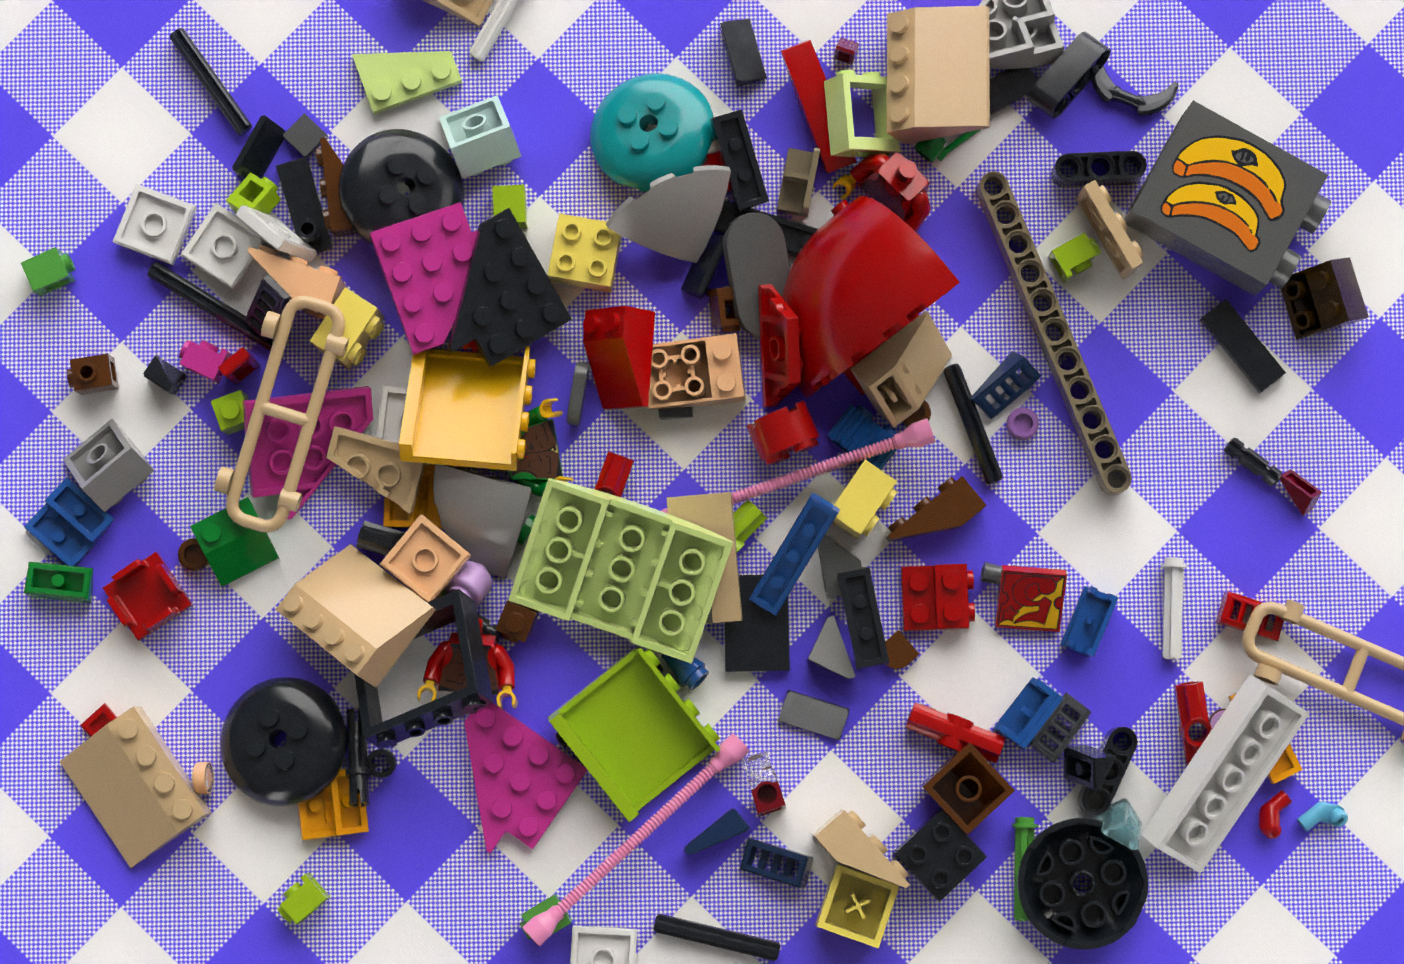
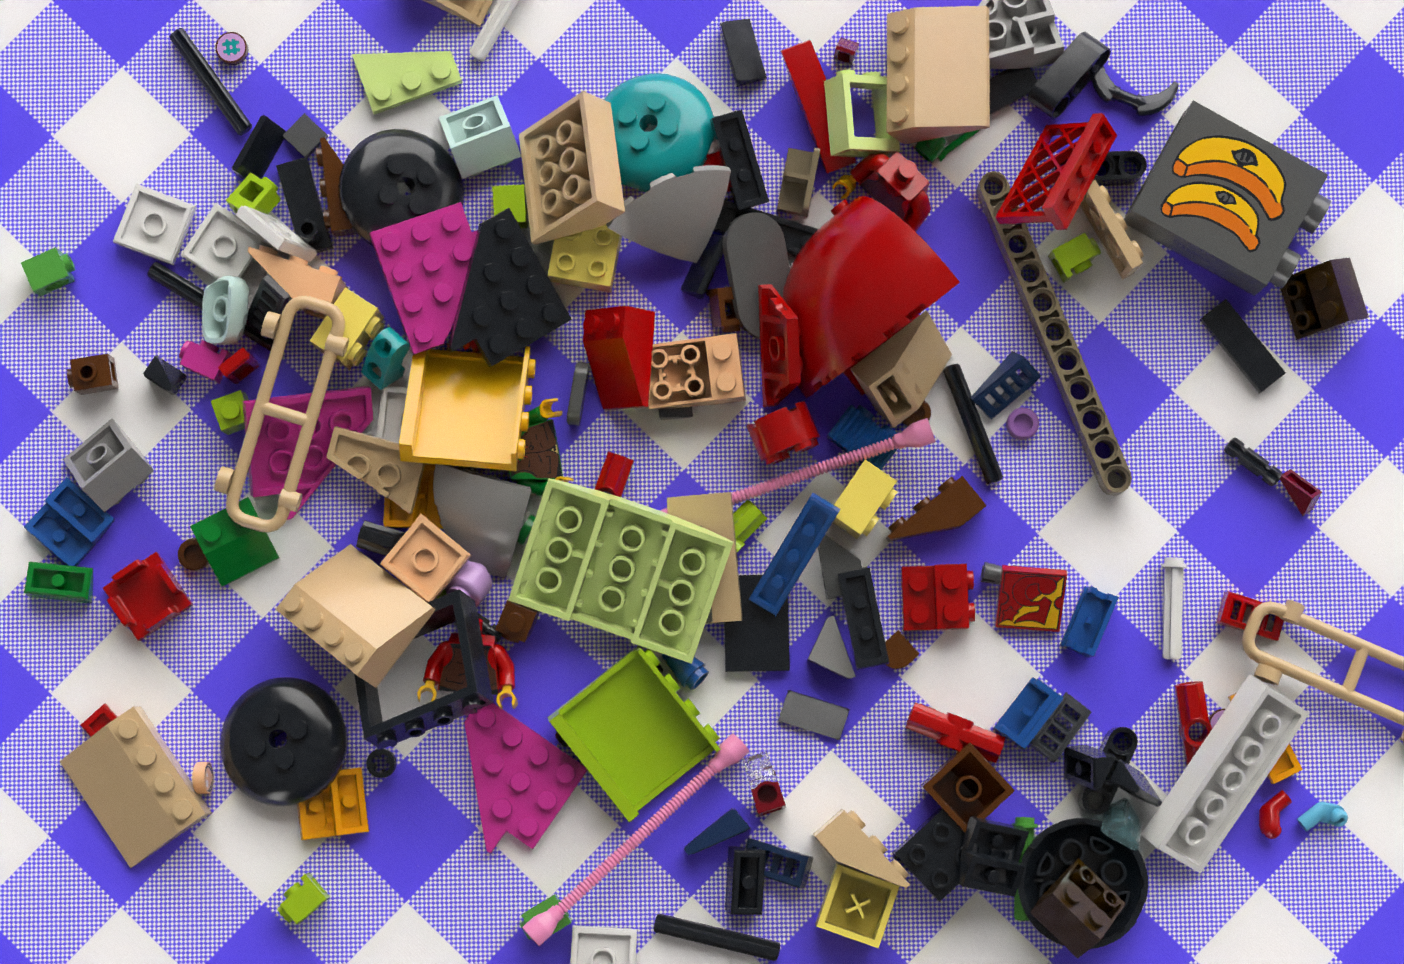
black pin [345,708,371,807] -> none
none -> light aqua piece [202,276,250,345]
none -> tile [215,32,249,65]
none -> teal leg [361,327,410,390]
none -> tan slope [519,91,625,244]
none -> black slope [725,846,766,915]
none -> black slope [959,816,1029,897]
none -> red fence [995,113,1117,230]
none -> dark brown slope [1030,858,1126,959]
none -> black slope [1110,760,1162,807]

